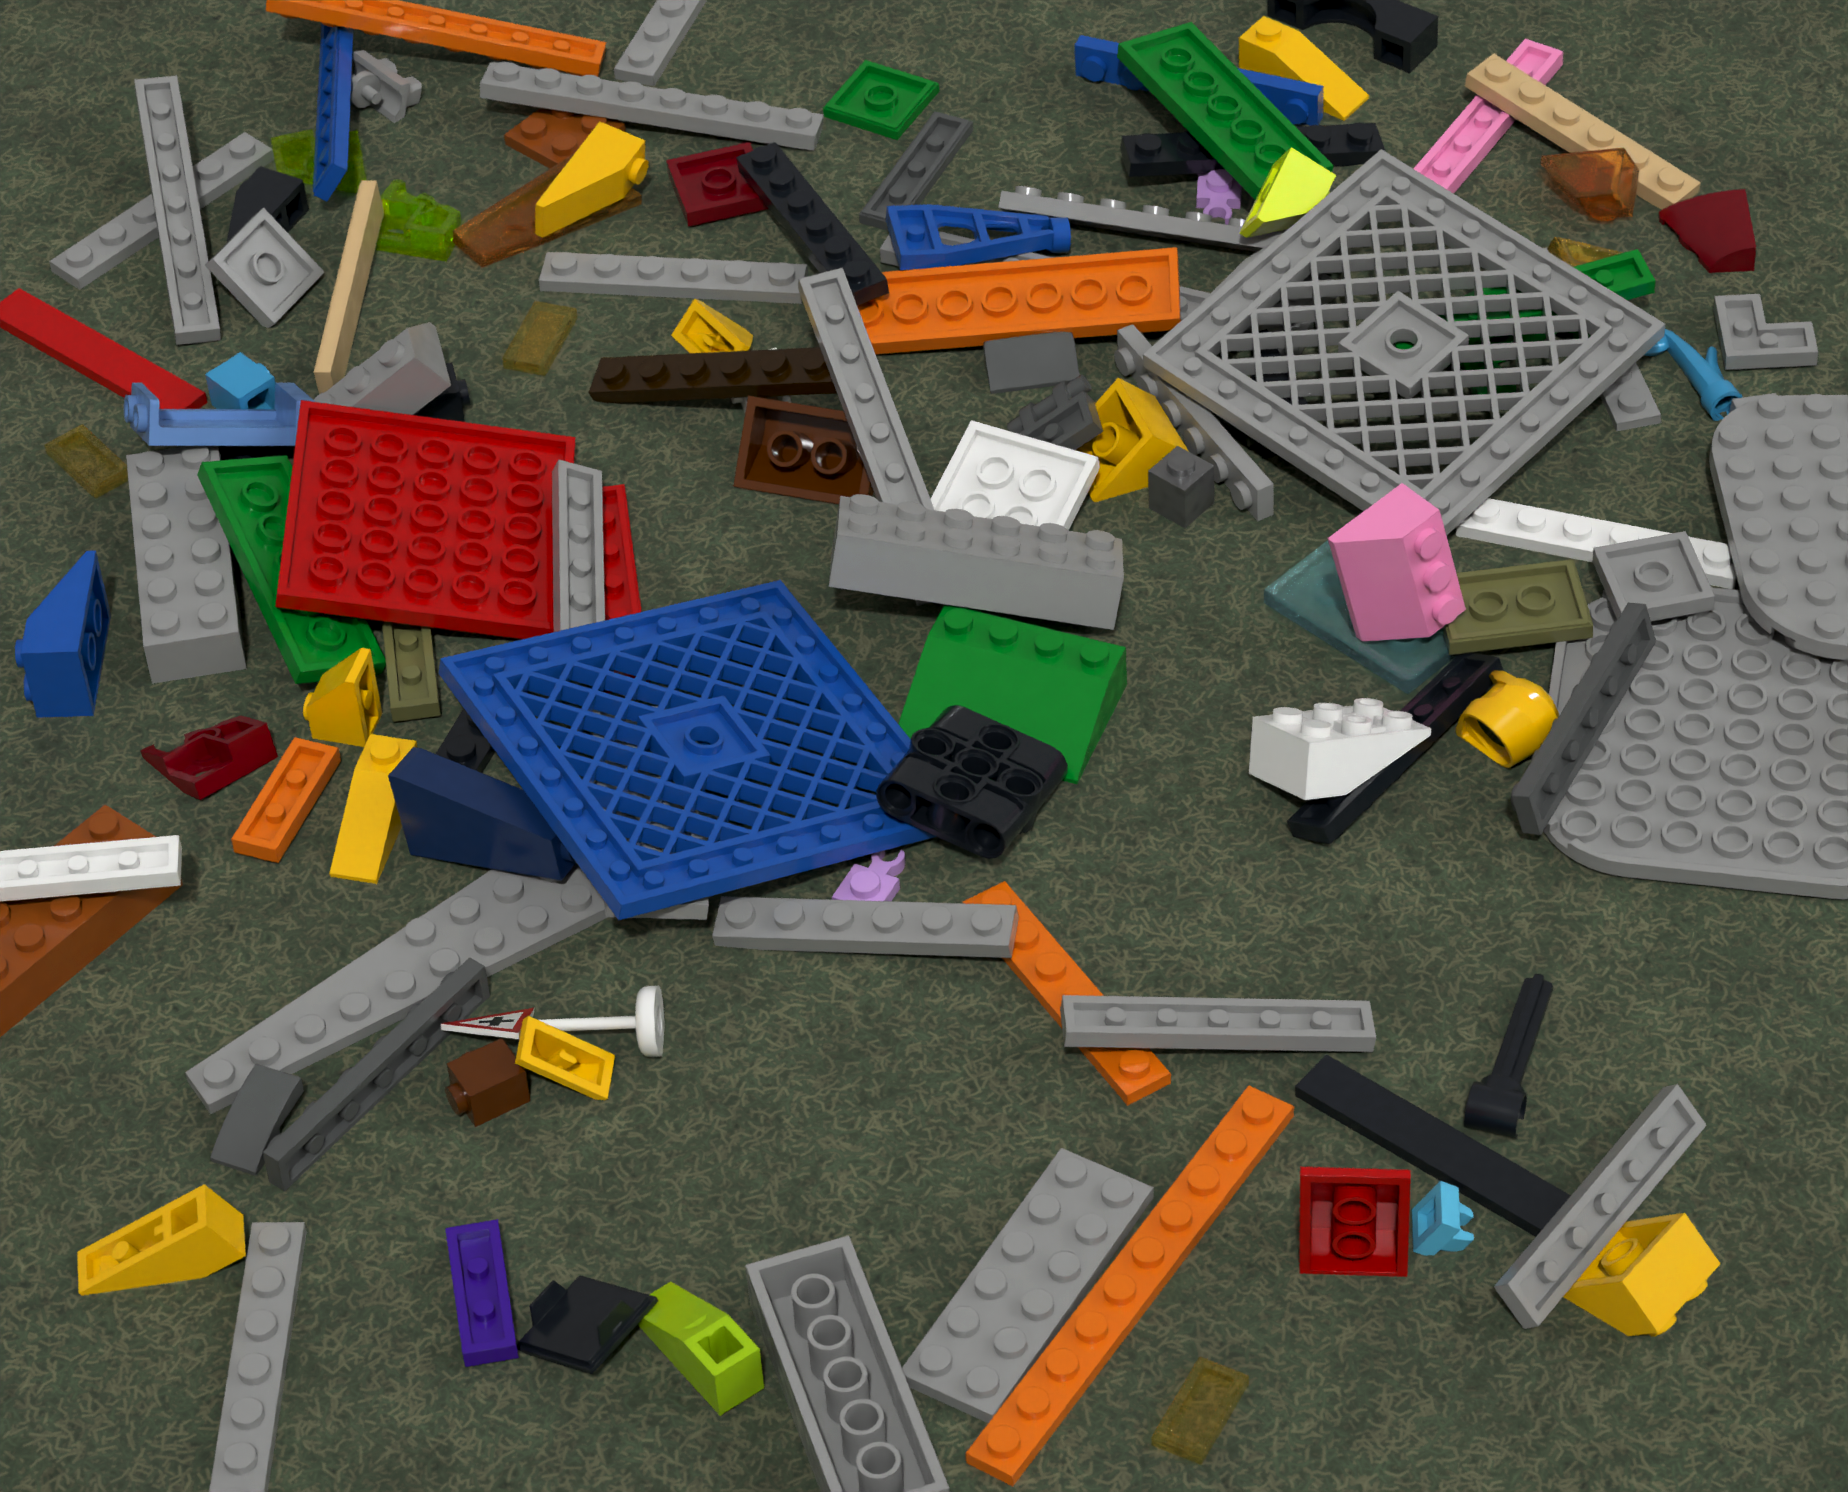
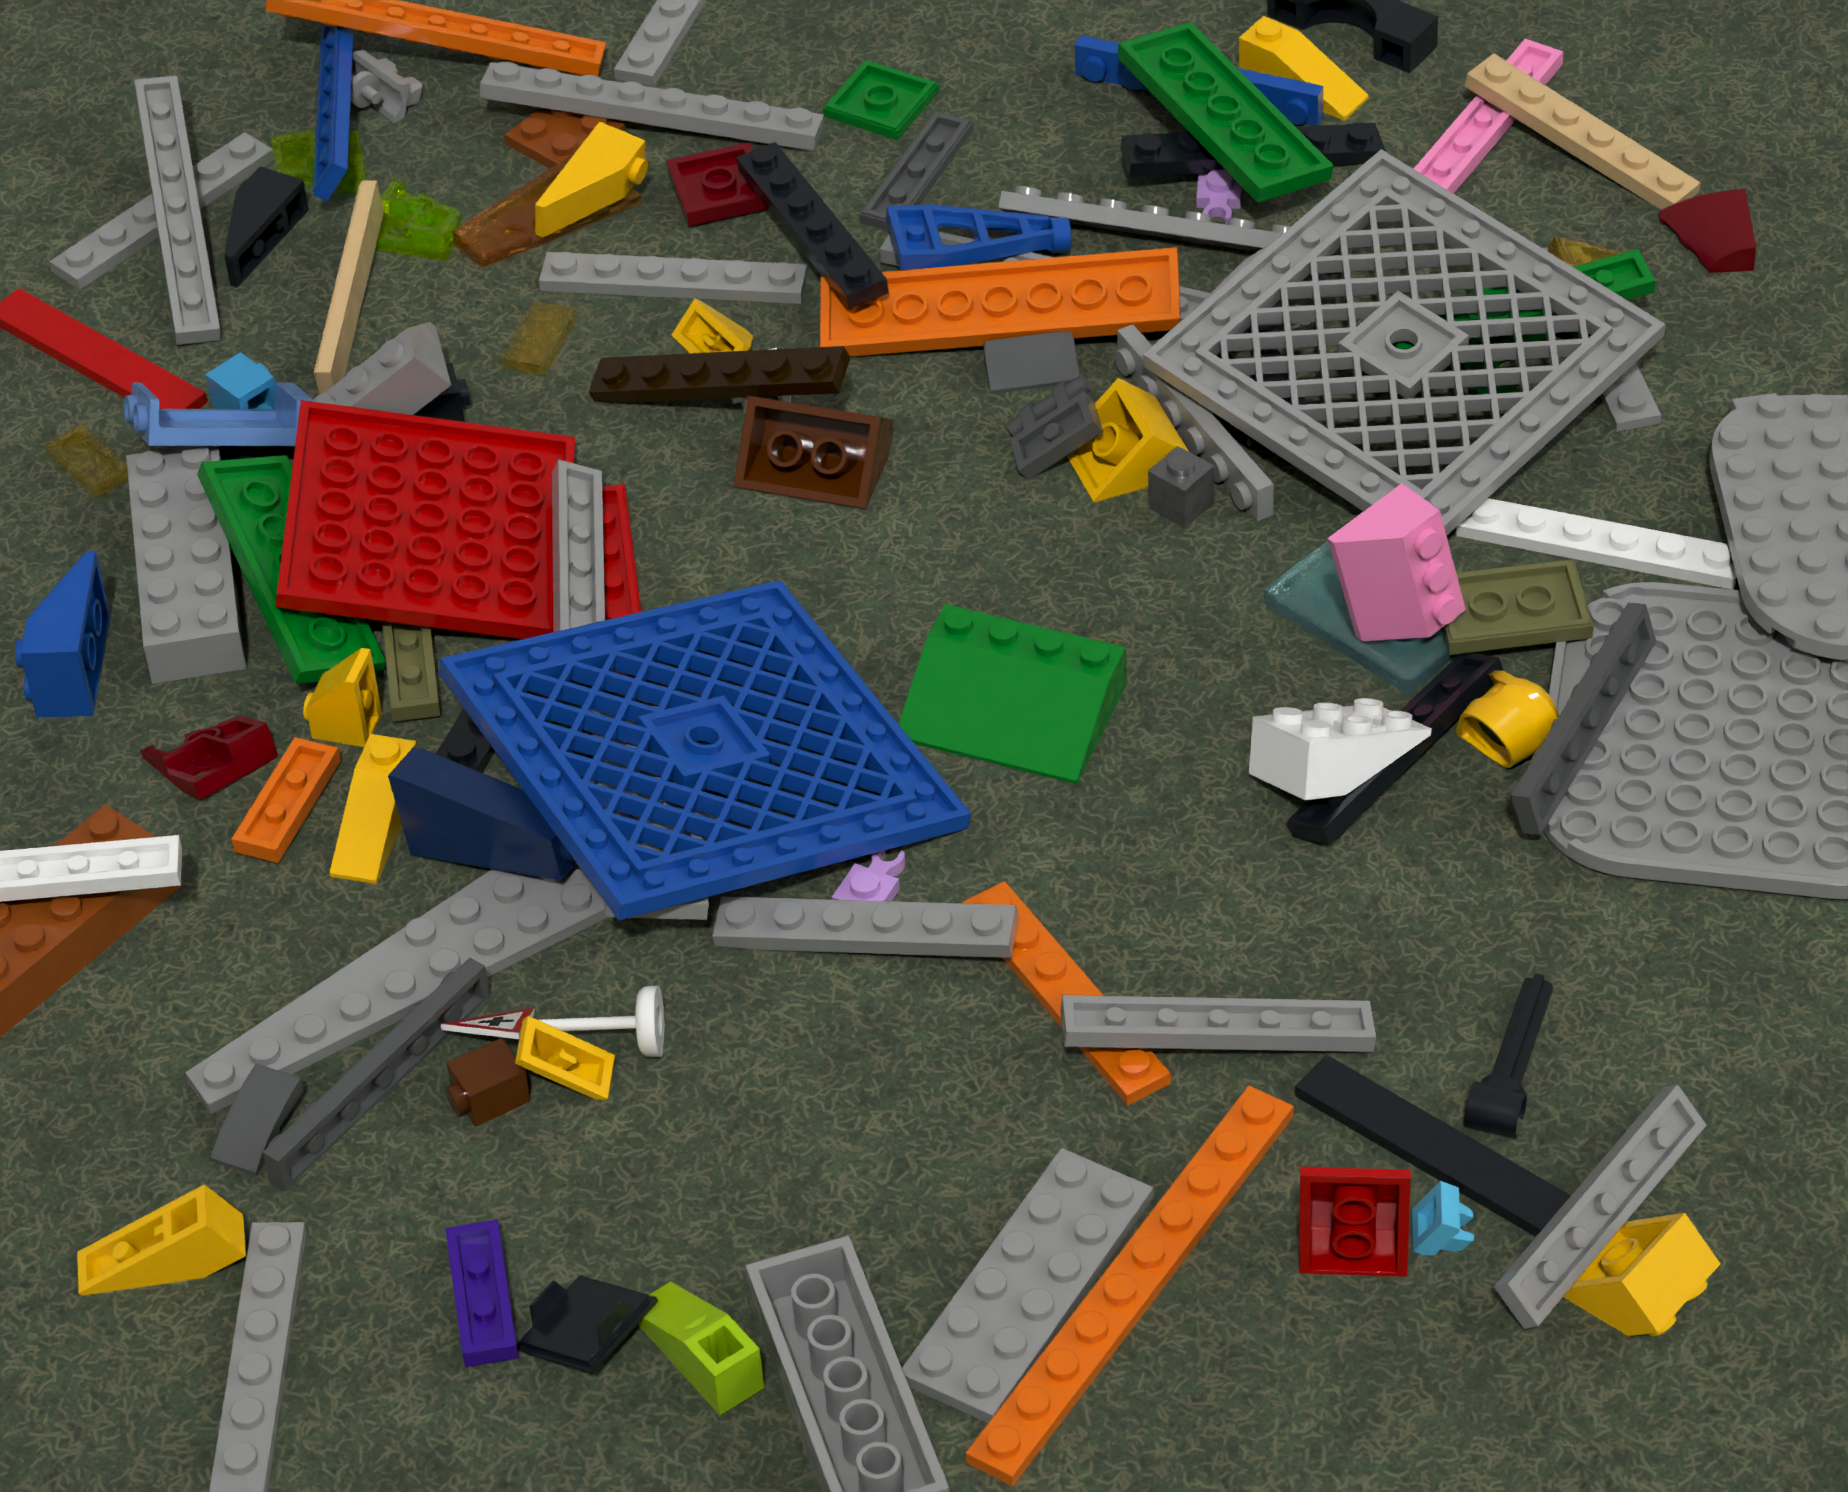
light grey plate [205,207,324,328] -> none
light grey plate [798,268,934,606] -> none
light grey brick [829,494,1124,630] -> none
black connector [876,705,1068,859] -> none
white plate [931,420,1100,531] -> none
clear yellow tile [1151,1356,1249,1465] -> none
neon yellow slope [1239,147,1336,238] -> none
clear orange slope [1540,147,1639,221] -> none
light grey plate [1592,531,1715,621] -> none
dark azure plant [1644,329,1743,421] -> none
light grey plate [1713,294,1818,370] -> none

